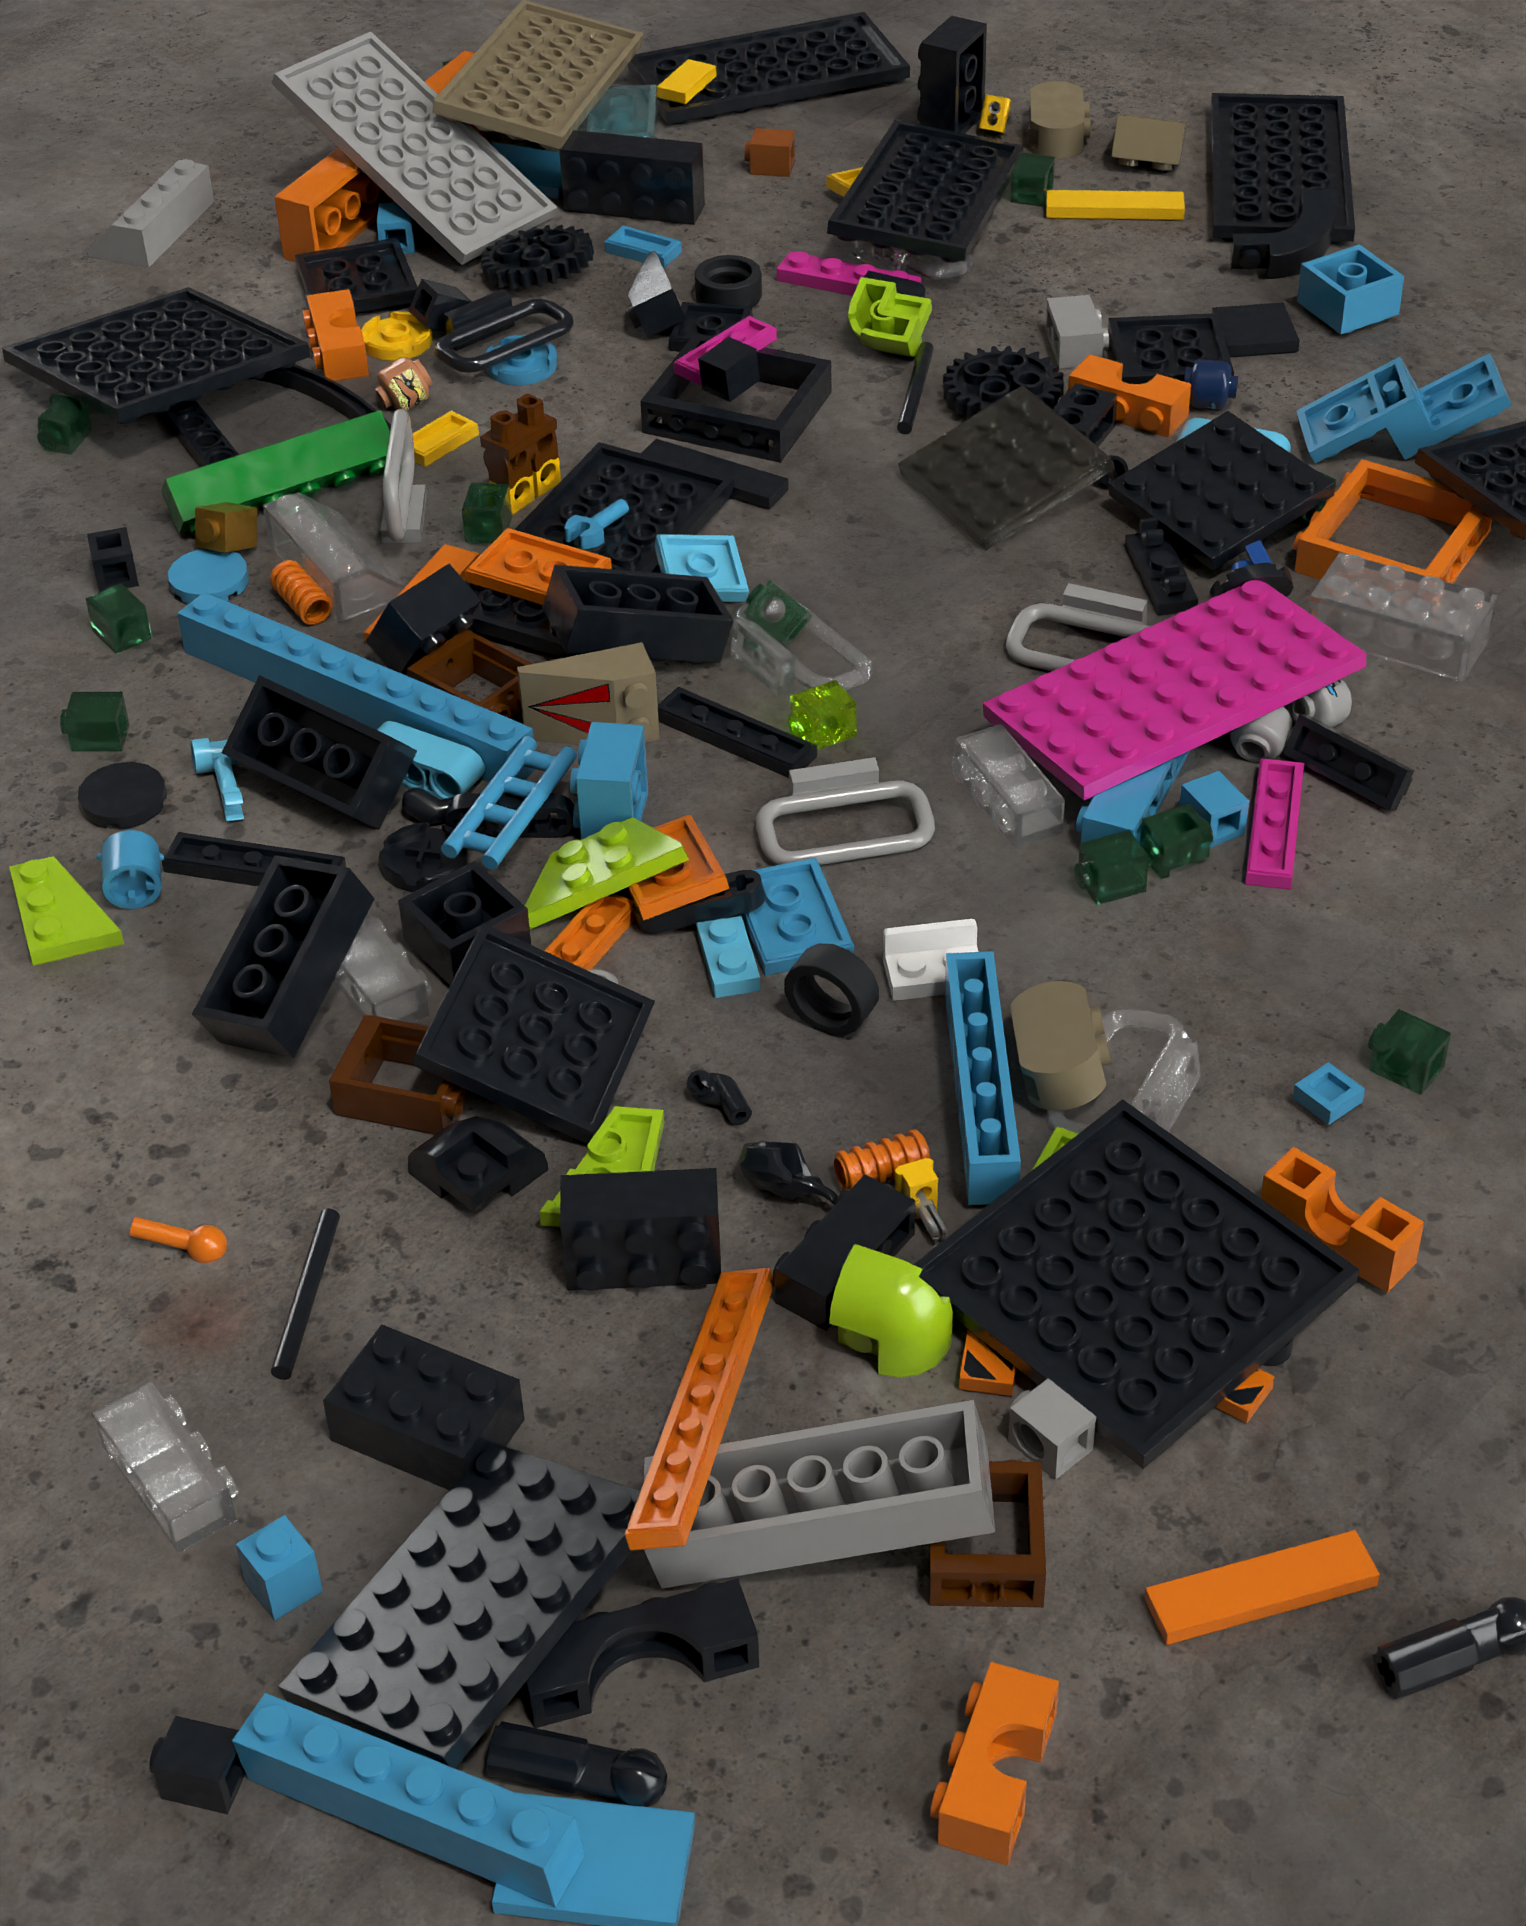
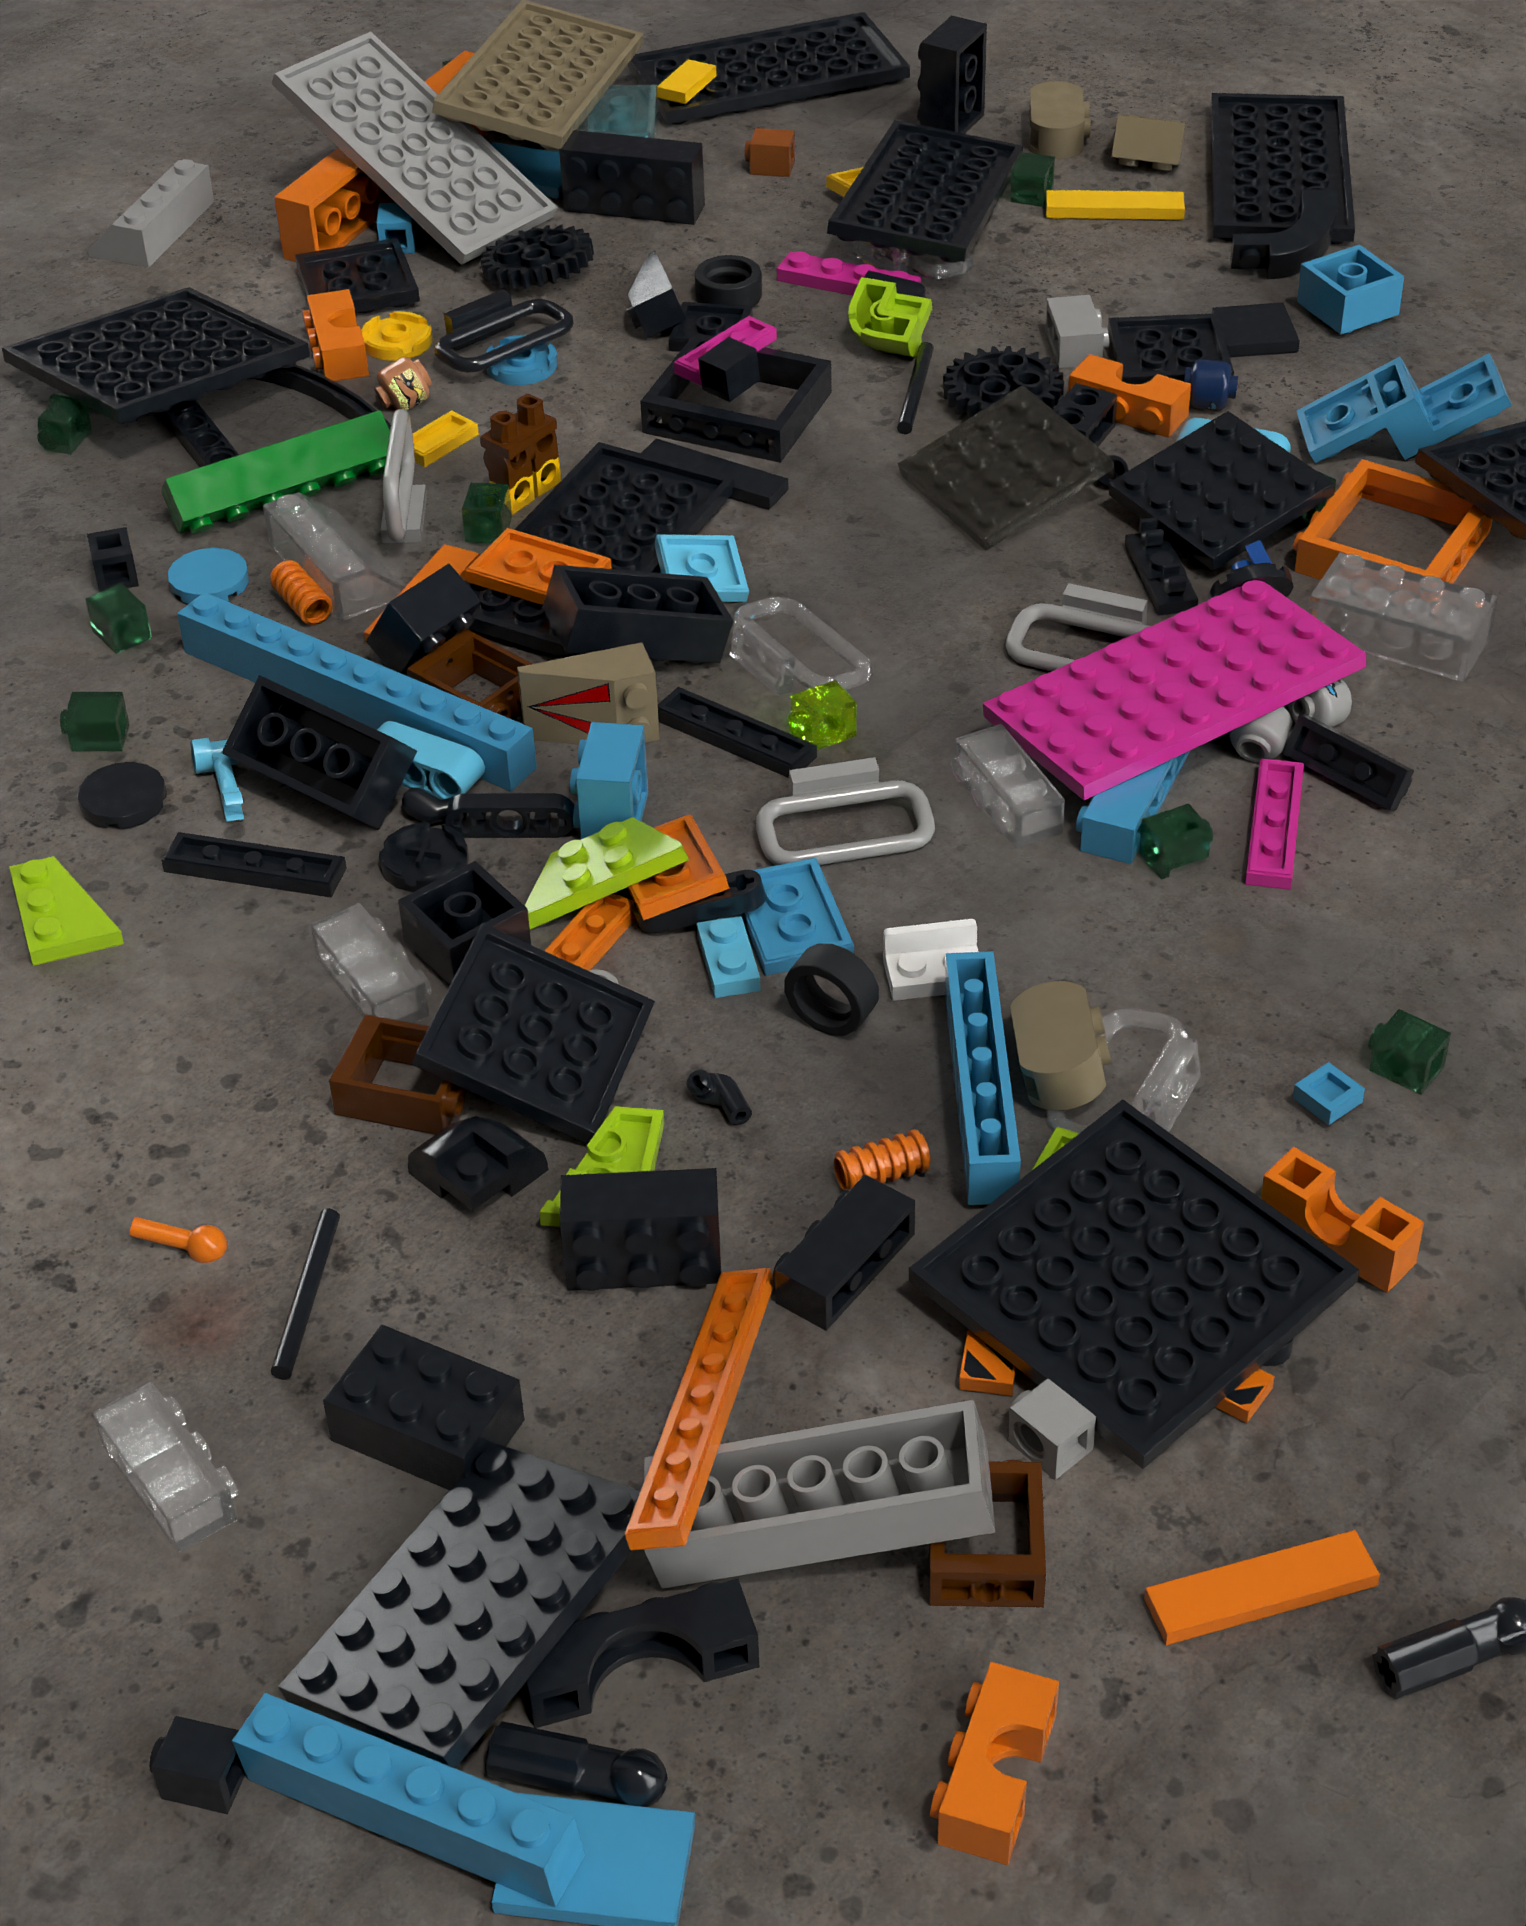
dark azure piece [96,830,164,909] -> none
black brick [192,855,375,1058] -> none
pearl gold brick [195,502,257,553] -> none
dark azure brick [236,1515,323,1621] -> none
black brick [409,278,472,332] -> none
dark azure bar [441,736,577,870] -> none
dark azure bar [565,499,629,550] -> none
dark azure tile [604,226,682,268] -> none
black piece [738,1141,838,1204] -> none
clear green brick [744,580,813,648] -> none
lime brick [829,1244,953,1378] -> none
yellow piece [895,1158,948,1241] -> none
yellow piece [979,94,1013,134] -> none
clear green brick [1074,830,1149,905] -> none
dark azure brick [1178,771,1249,849] -> none

